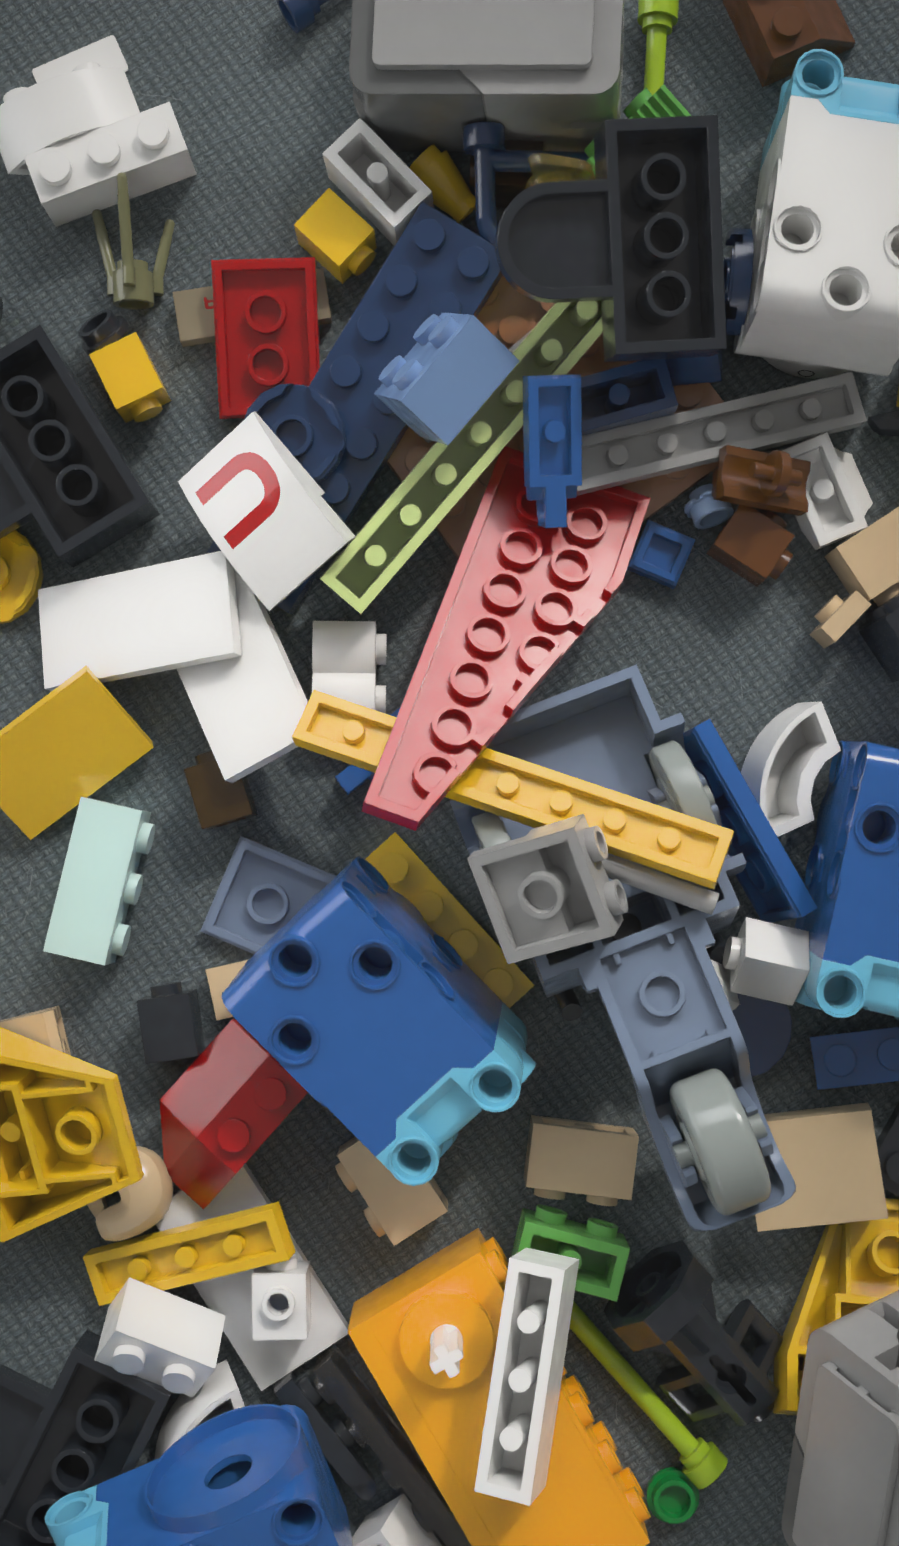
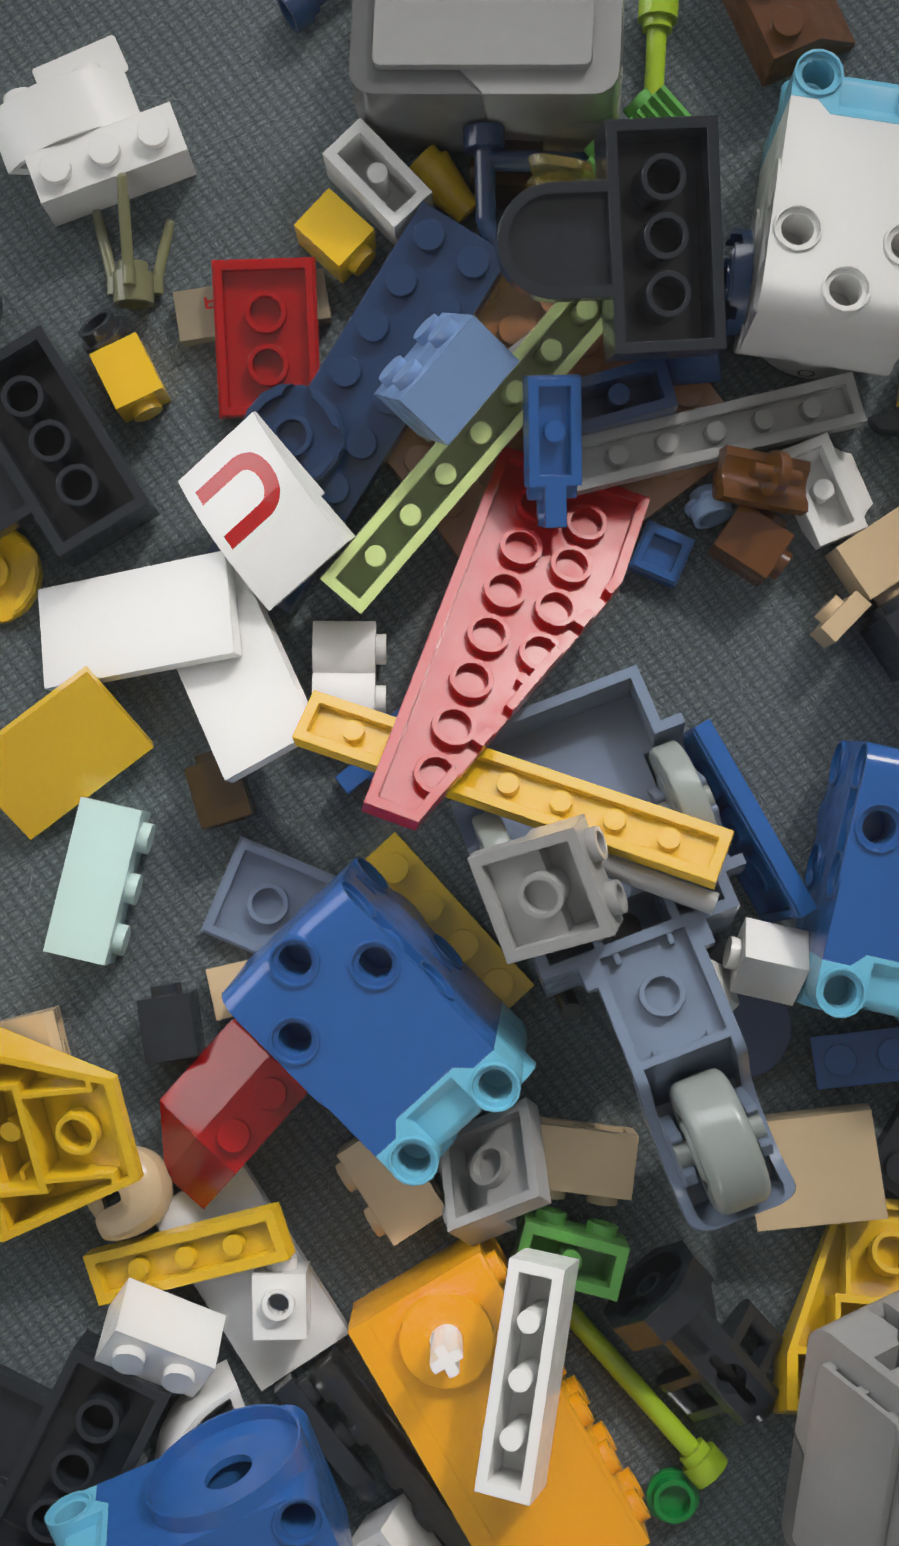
white brick [741,701,841,837] -> none
none -> light grey plate [438,1098,551,1246]

